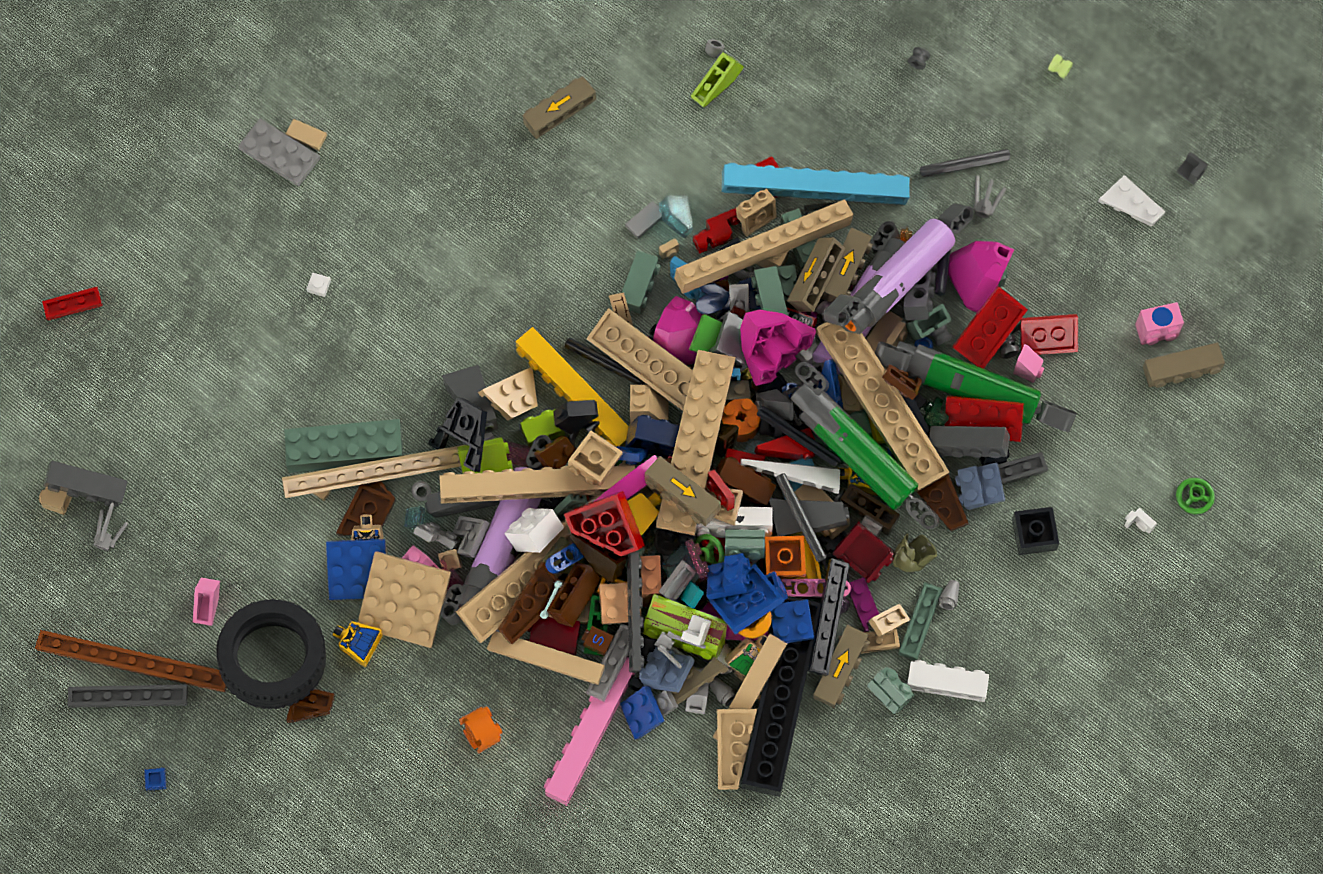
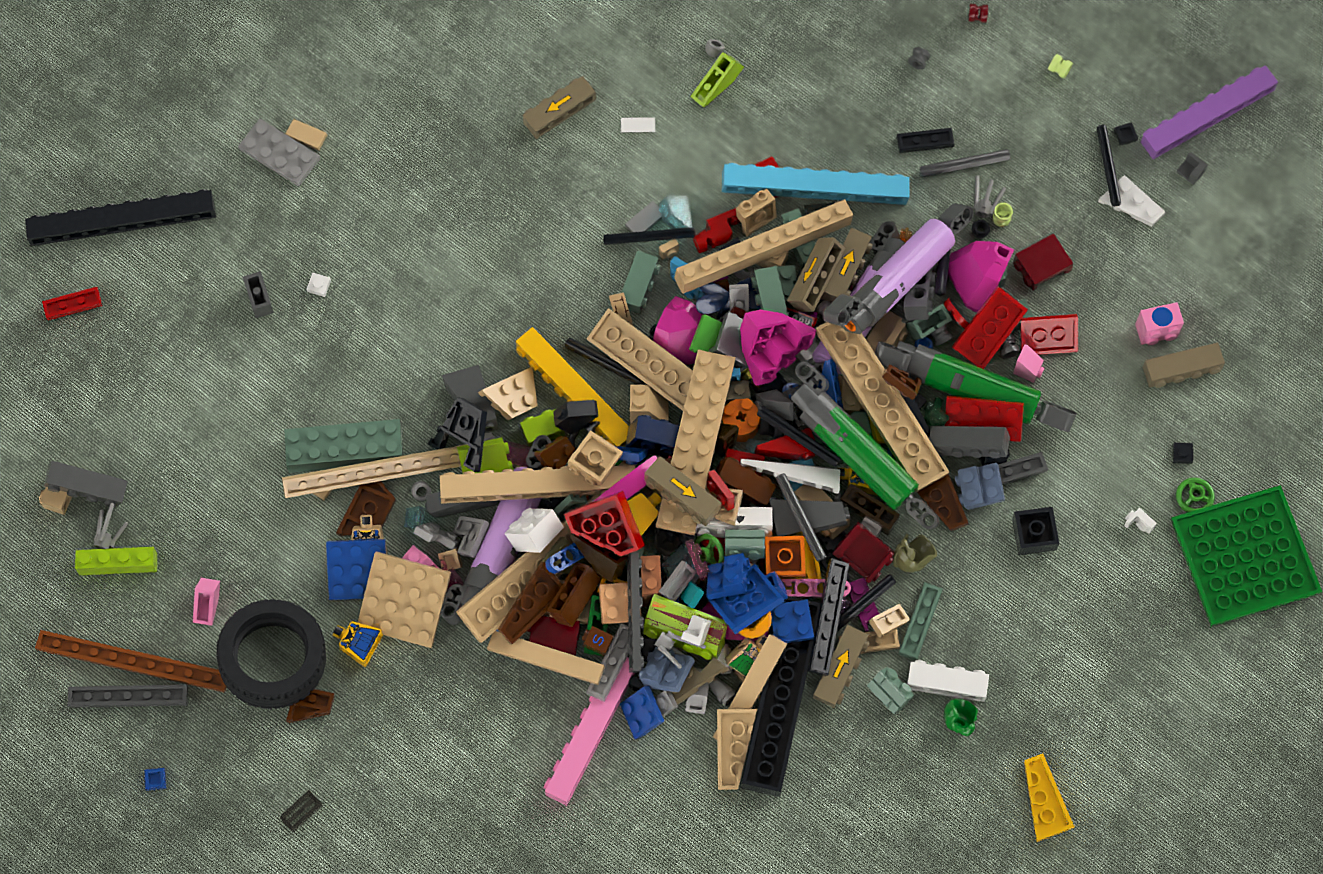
orange brick [459,706,503,753] -> none
light aqua hinge [540,581,562,619] -> none
light grey cone [938,580,960,610] -> none
none -> black brick [25,189,216,246]
none -> lime brick [75,547,157,576]
none -> dark grey brick [243,271,274,318]
none -> clear smoke tile [279,790,323,832]
none -> black axle [603,227,695,245]
none -> white sticker [621,118,655,132]
none -> black axle [837,574,896,632]
none -> black tile [896,128,955,153]
none -> red tile [943,298,971,329]
none -> green hair [944,699,978,736]
none -> dark red wheel [968,3,988,23]
none -> black plate [971,220,990,238]
none -> yellowish green wheel [993,203,1013,227]
none -> dark red panel [1013,233,1074,291]
none -> yellow wing [1024,753,1074,842]
none -> black axle [1097,124,1121,207]
none -> black tile [1114,122,1138,146]
none -> medium lavender brick [1141,65,1278,160]
none -> green plate [1171,485,1323,627]
none -> black plate [1173,442,1193,464]

